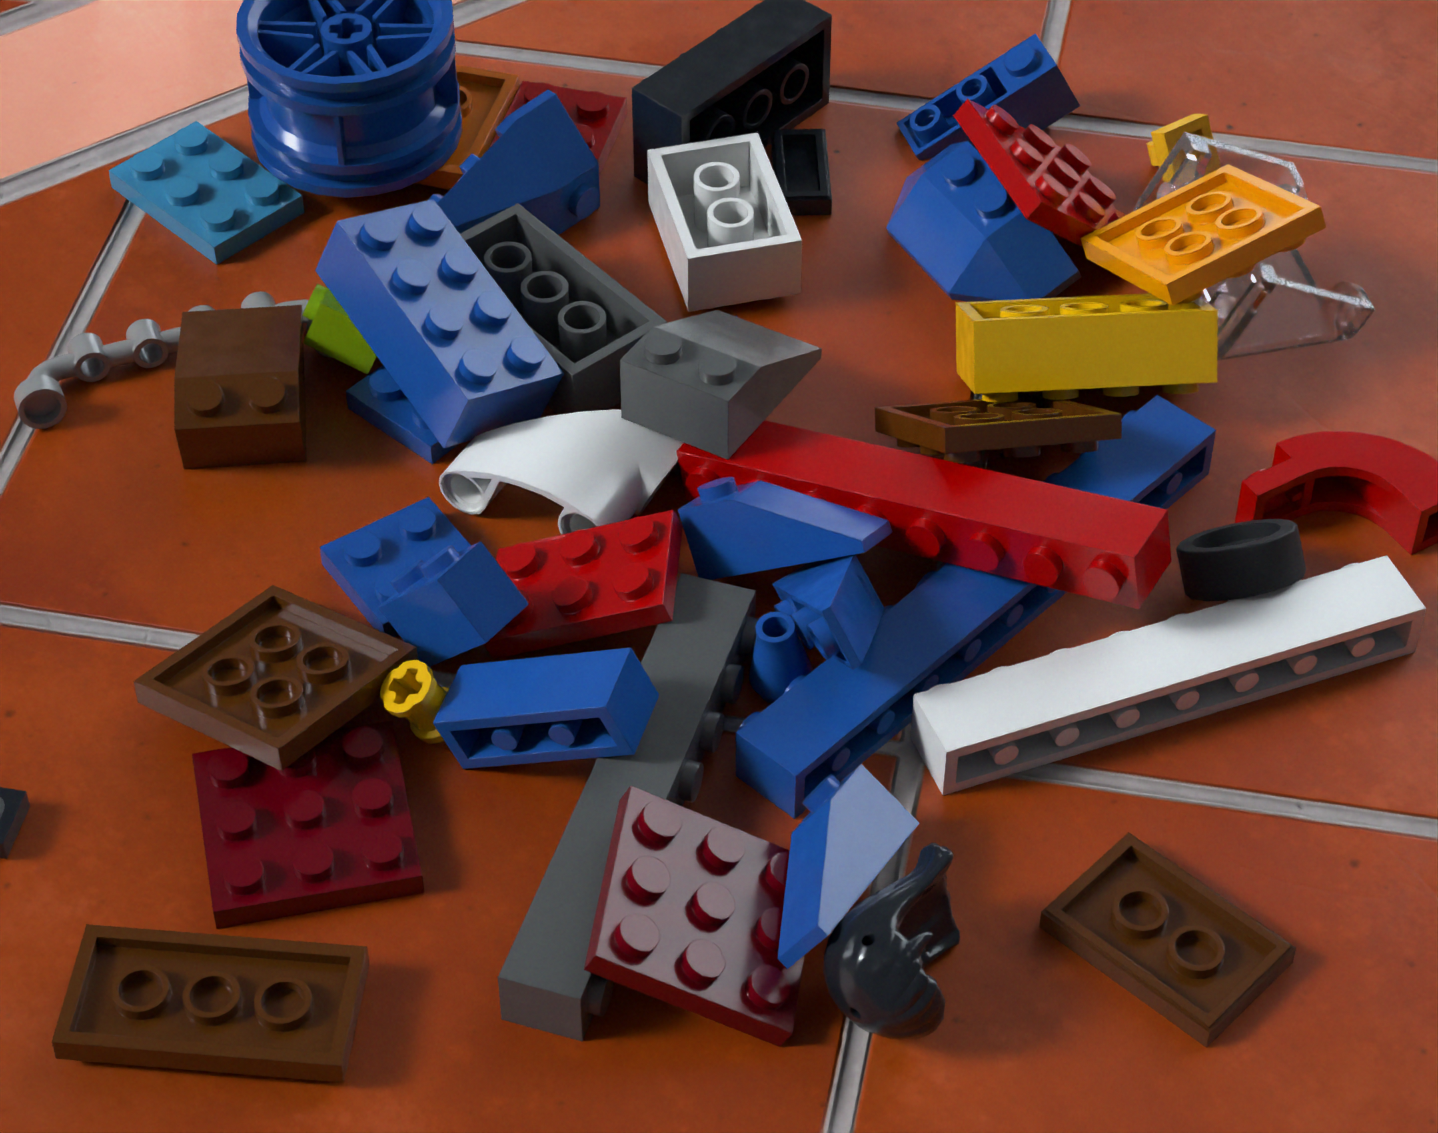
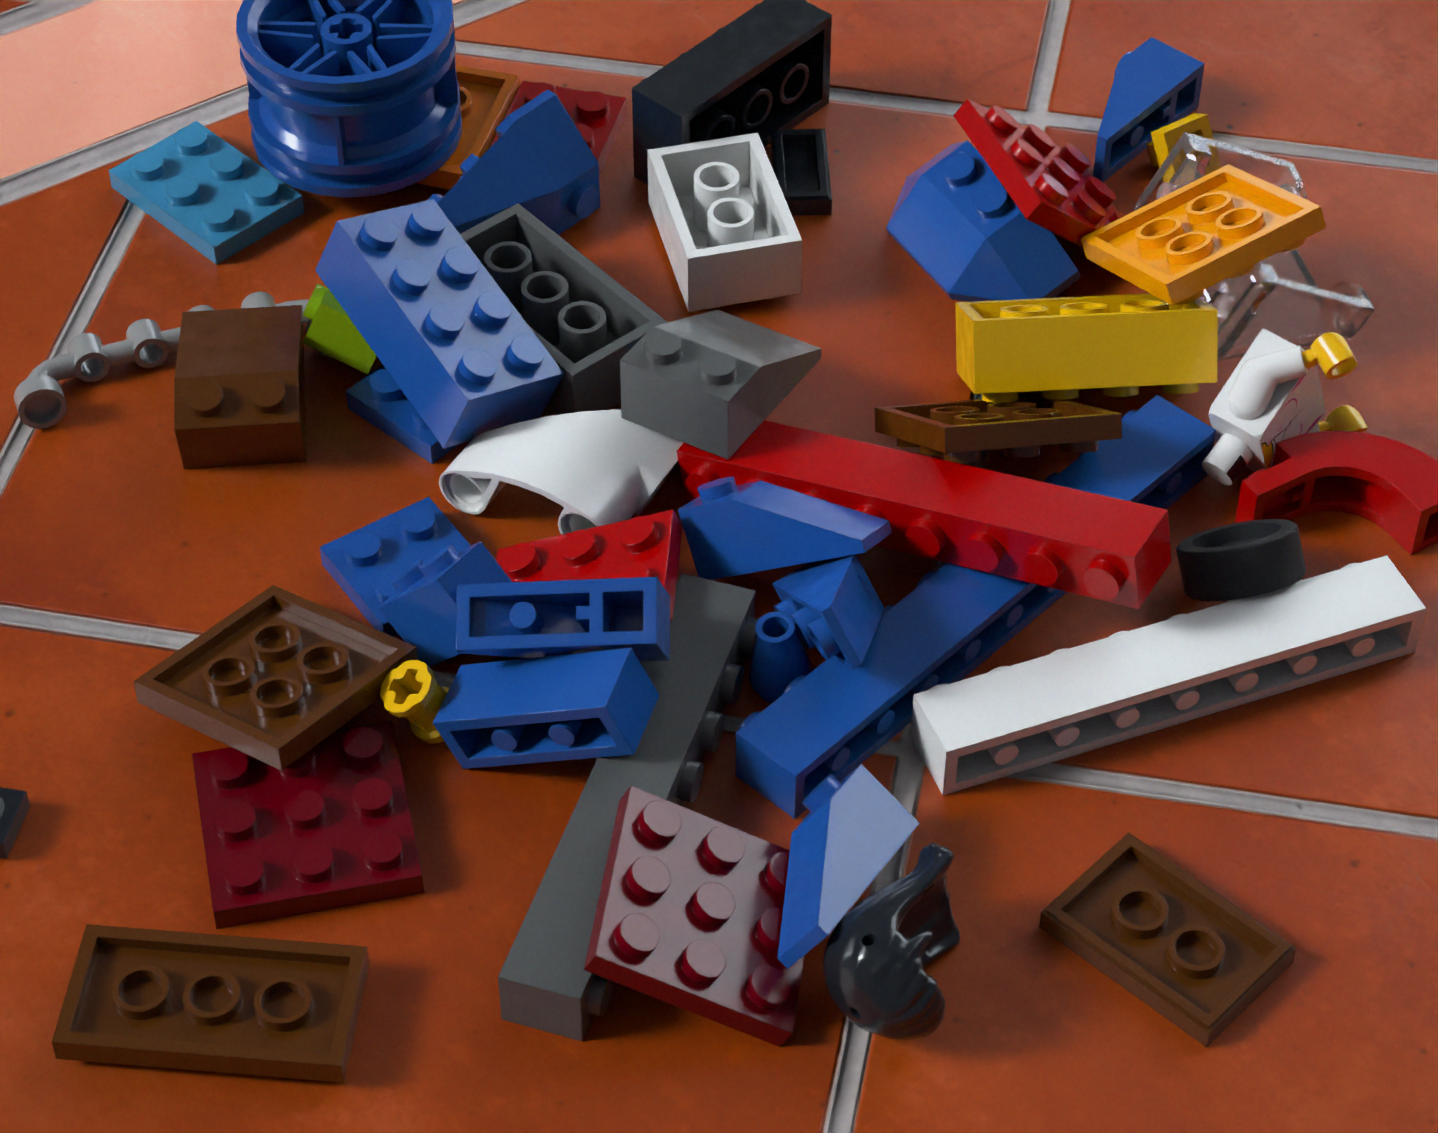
blue slope [896,33,1080,160] -> none
none -> blue slope [456,577,670,662]
none -> blue slope [1093,37,1205,182]
none -> white torso [1202,328,1368,486]

